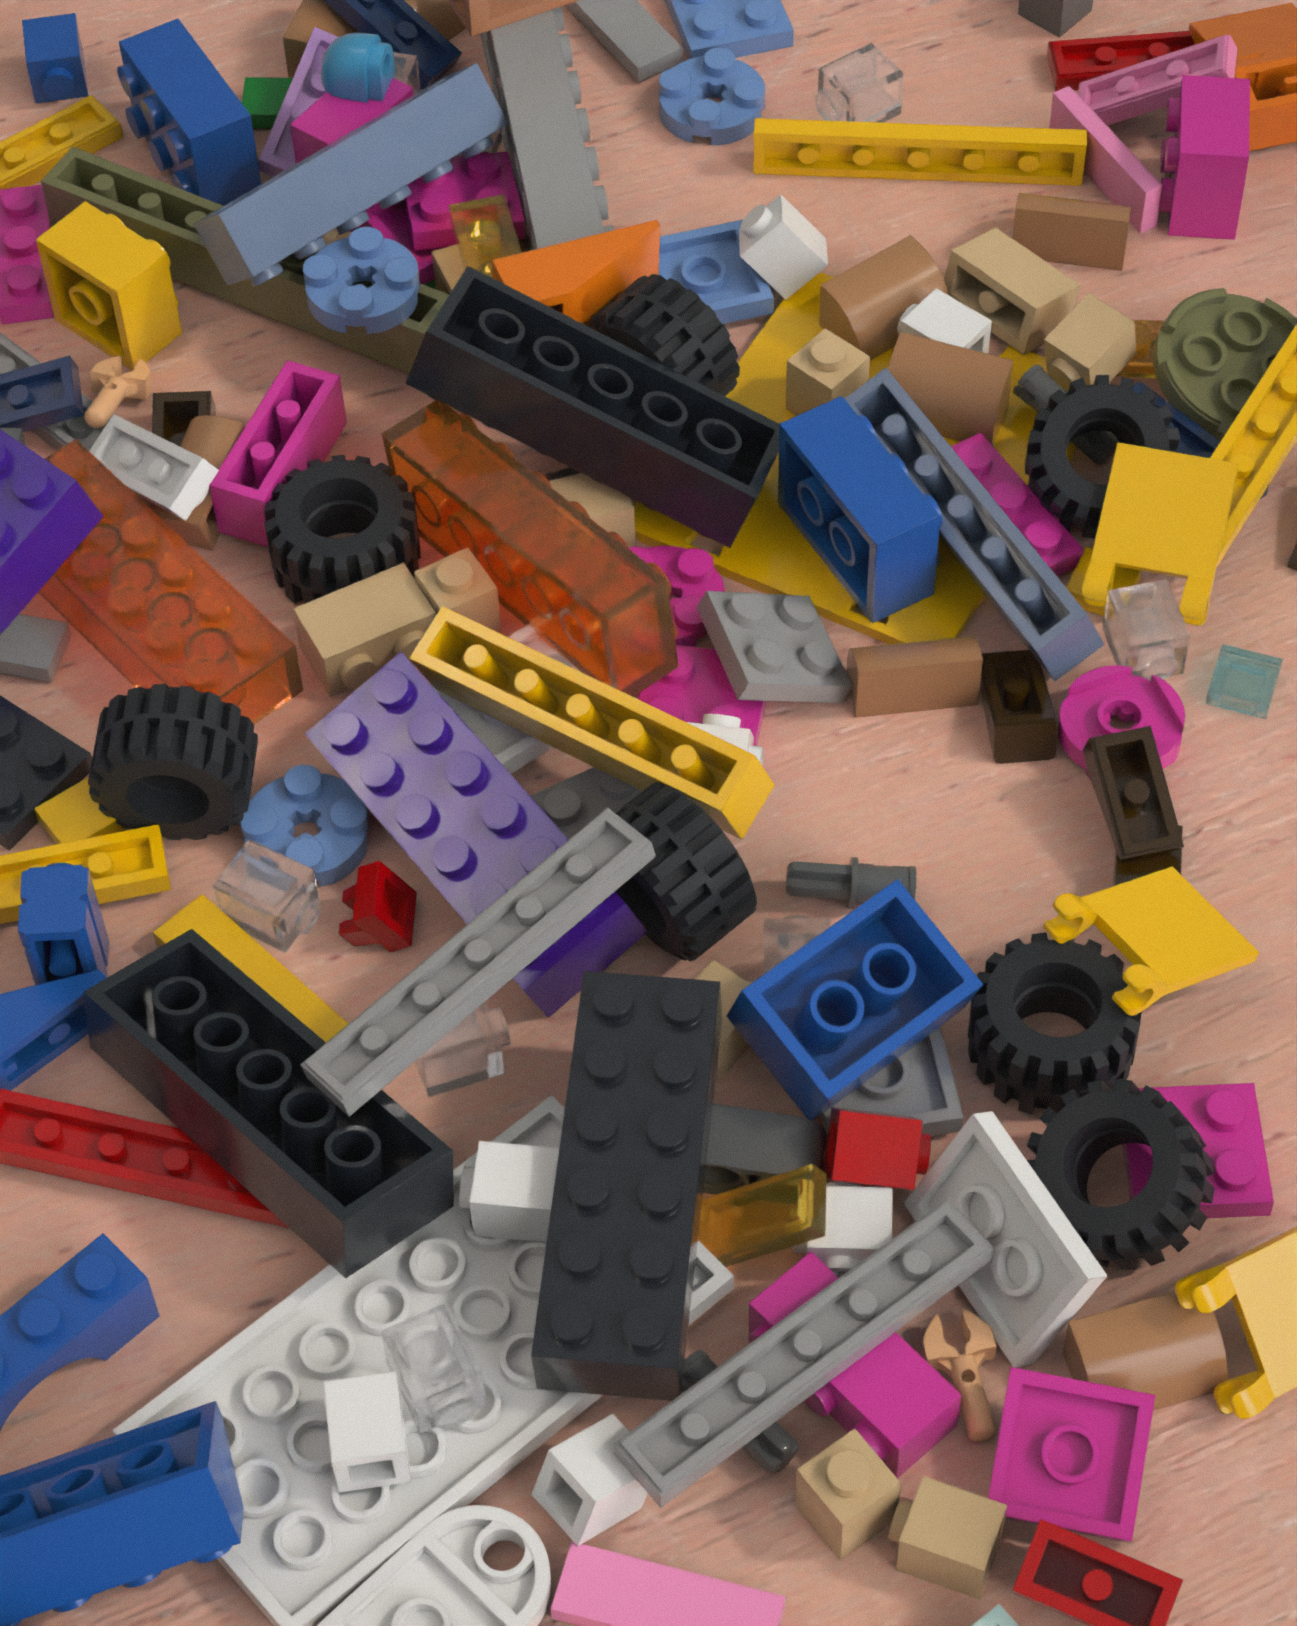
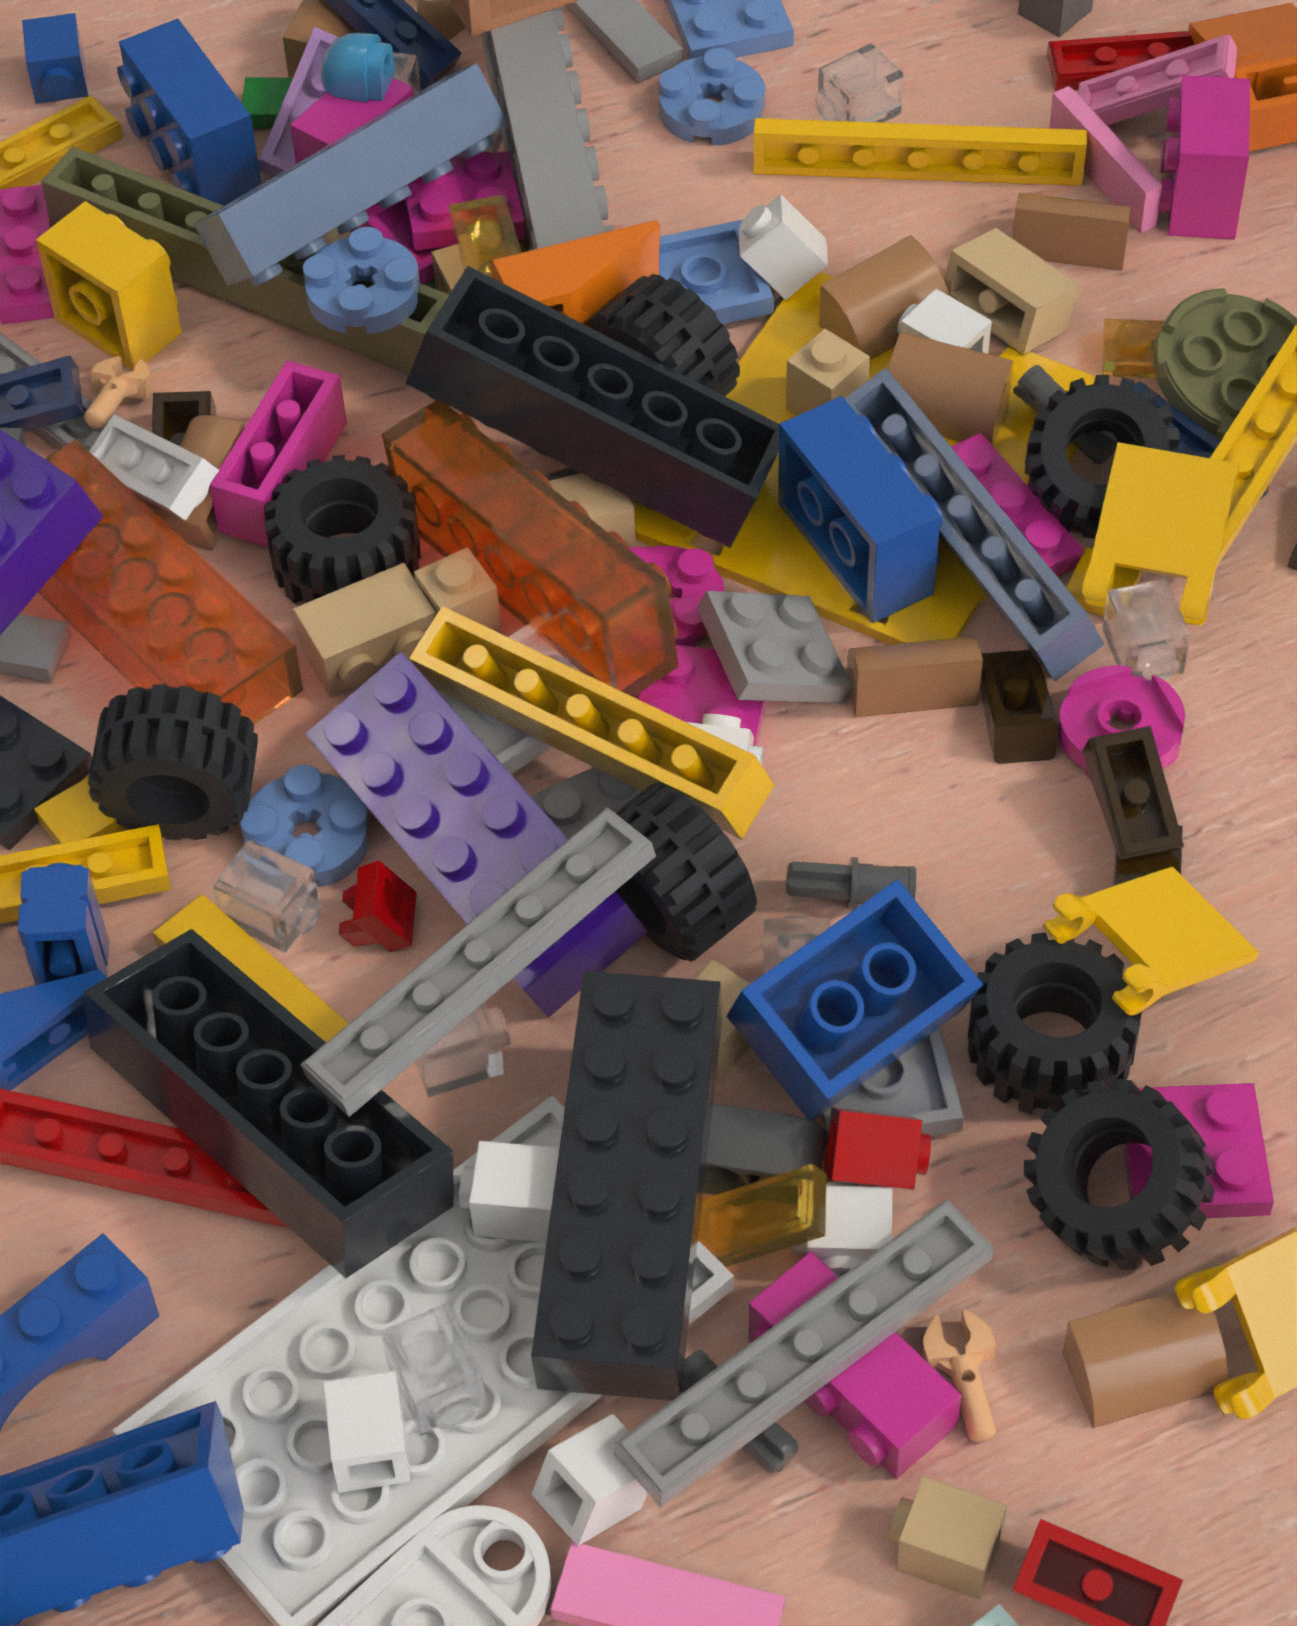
tan brick [795,1428,901,1560] -> none
white plate [904,1111,1107,1368] -> none
dark pink plate [988,1367,1156,1543] -> none
tan brick [1044,293,1136,391] -> none
clear light blue tile [1205,644,1283,719] -> none

